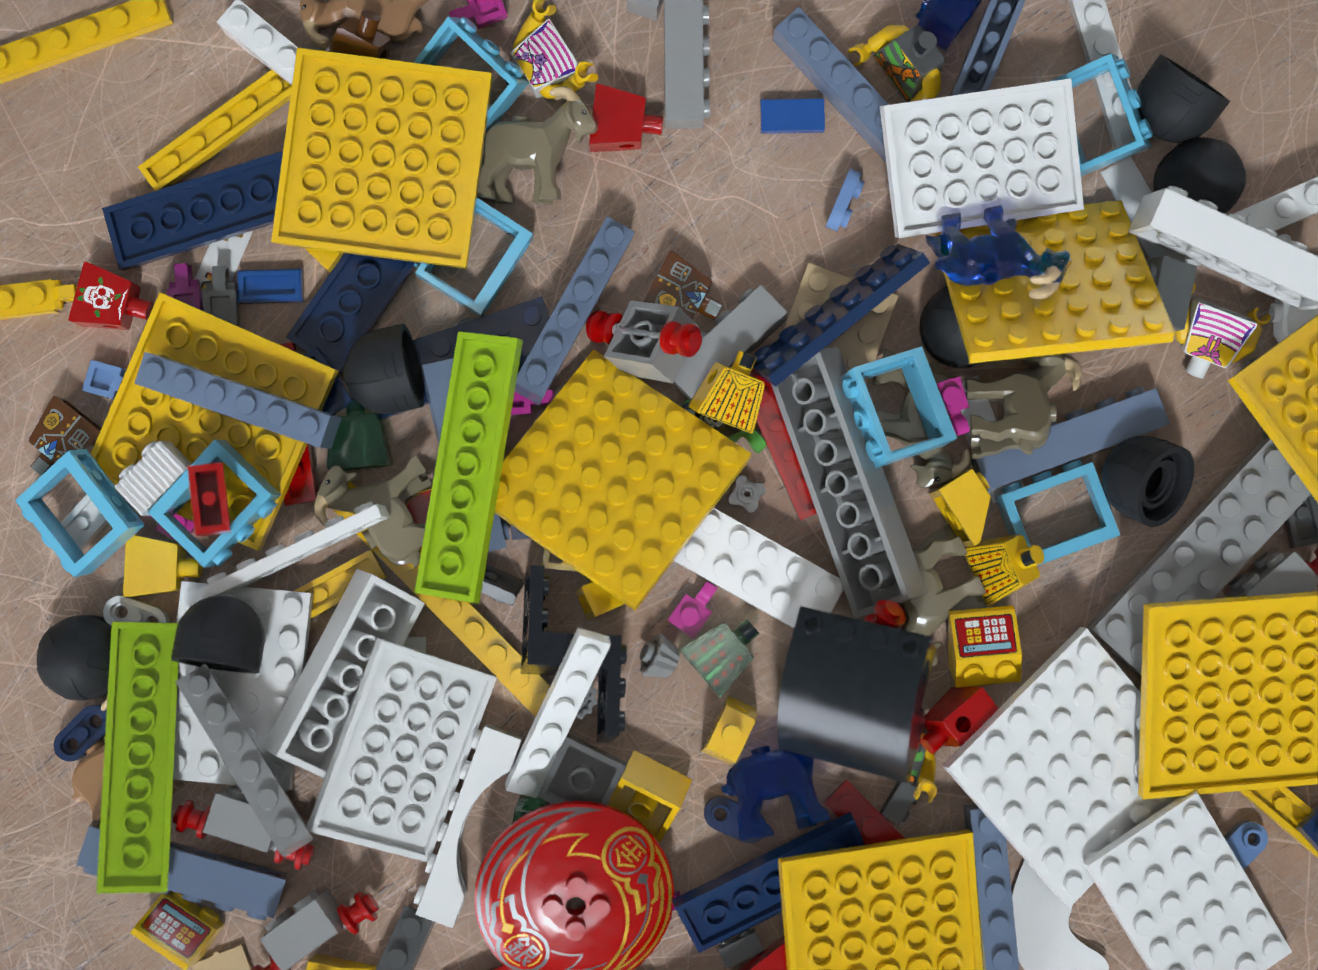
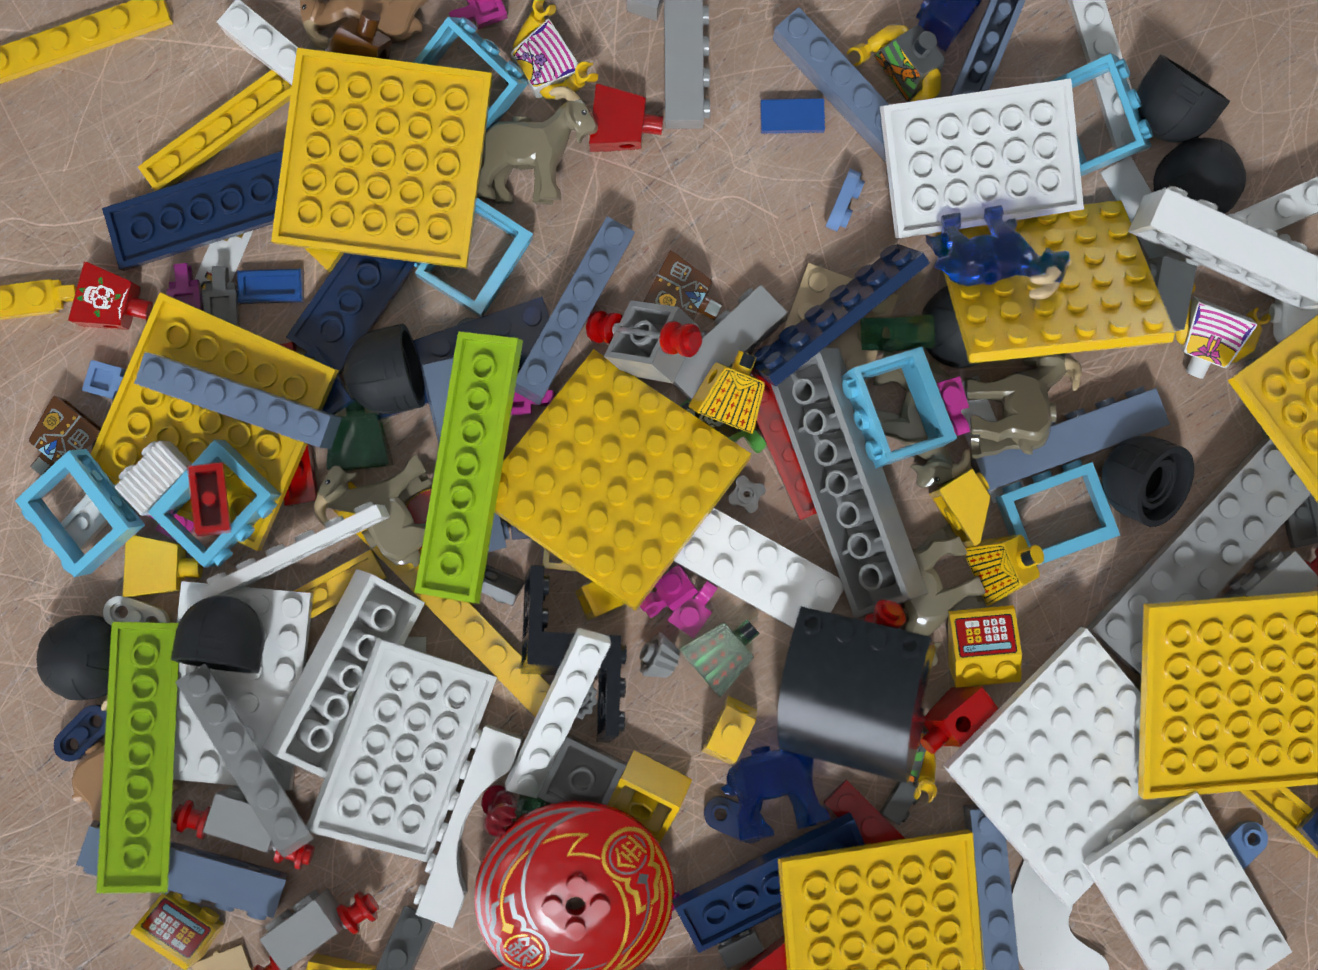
none -> dark red piece [481,785,517,837]
none -> dark pink plate [640,564,699,618]
none -> clear green torso [860,314,935,351]

